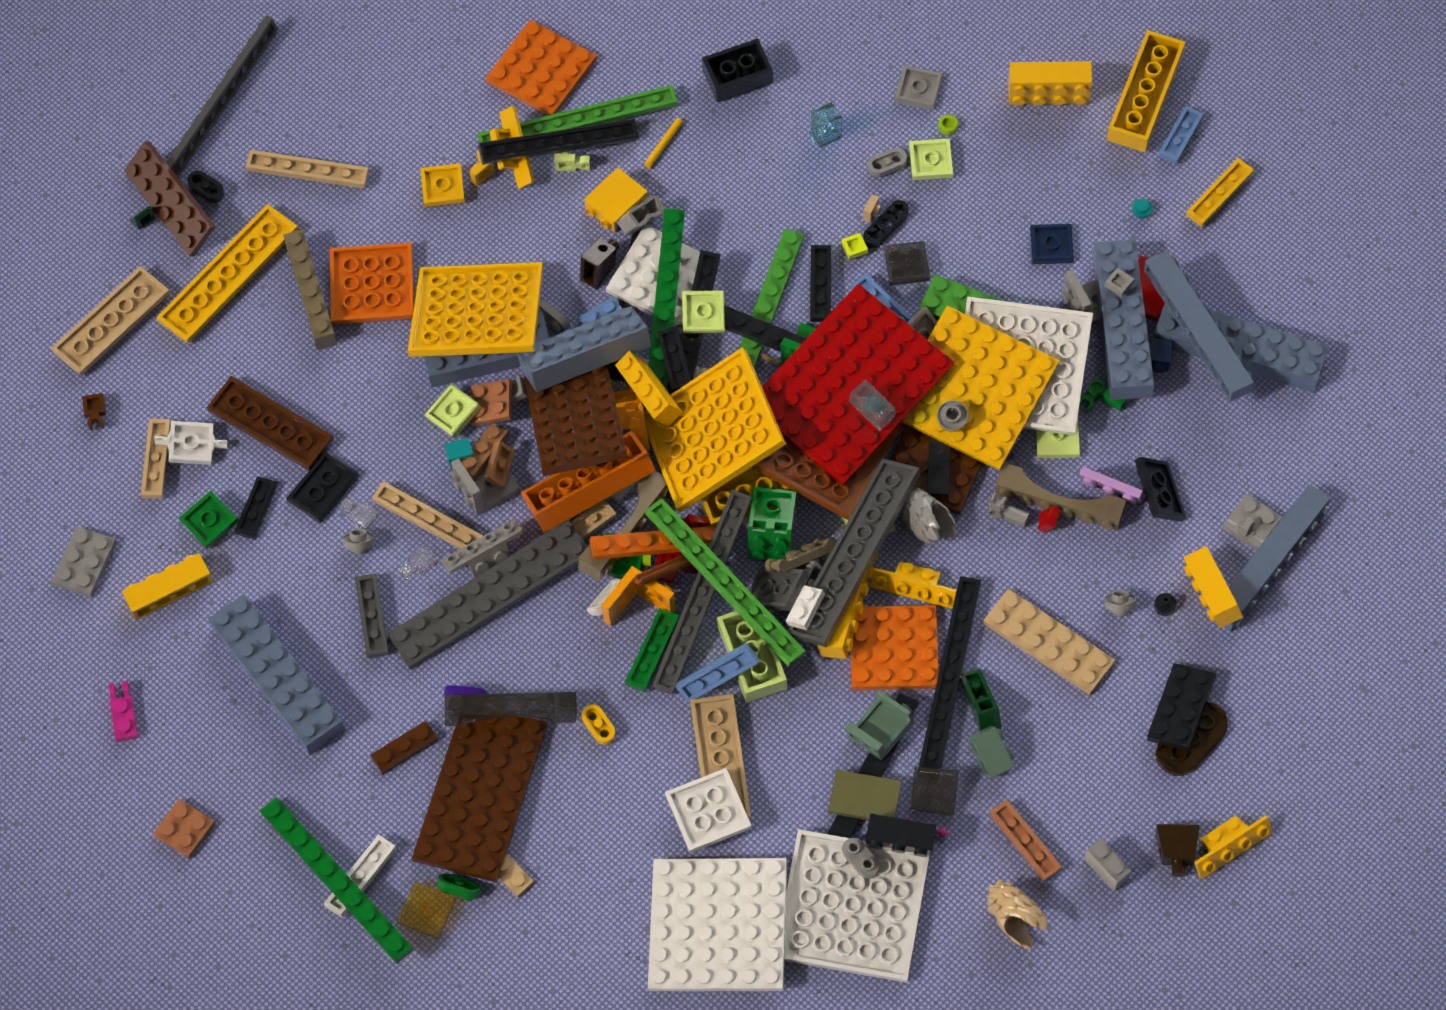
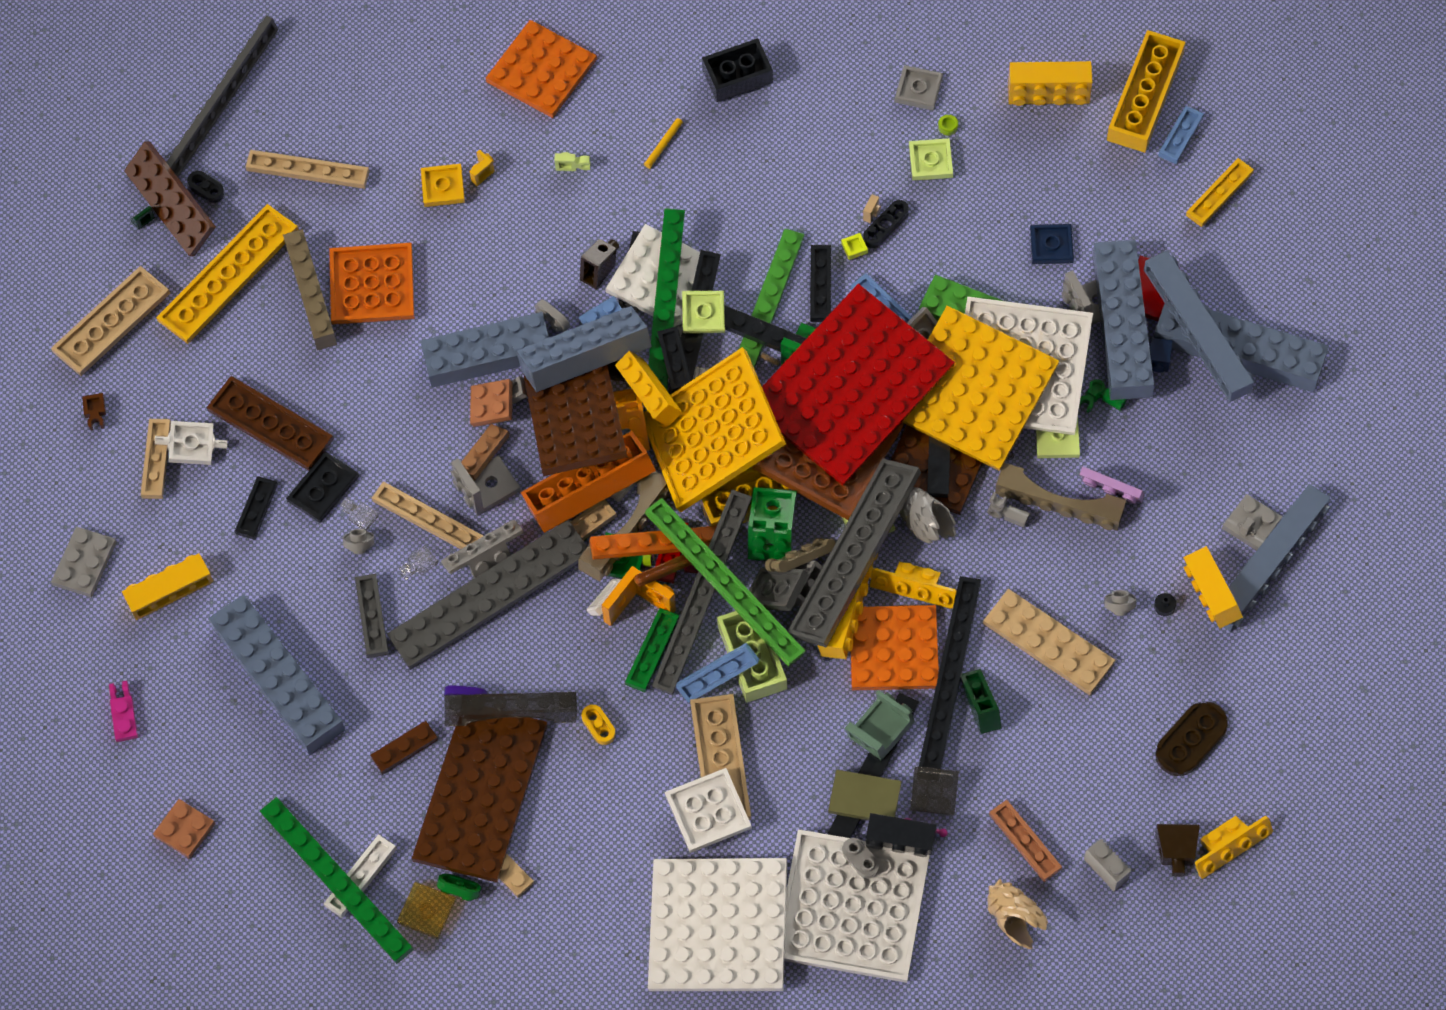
green plate [179,490,239,549] -> none
yellow plate [408,262,544,357] -> none
yellowish green plate [425,383,482,438] -> none
teal panel [444,438,473,471] -> none
bright green plate [477,85,678,143] -> none
black plate [478,119,639,165] -> none
medium nougat plate [483,440,515,489] -> none
yellow bracket [489,106,534,189] -> none
yellow panel [584,168,648,232] -> none
light grey brick [617,196,665,235] -> none
red plate [684,514,709,528] -> none
white plate [786,585,825,630] -> none
clear light blue brick [809,102,842,148] -> none
clear light blue brick [849,380,896,431] -> none
light grey plate [868,148,907,177] -> none
clear smoke plate [883,241,930,286] -> none
light grey plate [937,400,969,432] -> none
sand green brick [967,726,1014,778] -> none
red plate [1037,506,1061,533] -> none
light grey plate [1104,268,1134,297] -> none
teal plate [1132,199,1153,219] -> none
black plate [1134,457,1187,522] -> none
black plate [1147,663,1216,751] -> none

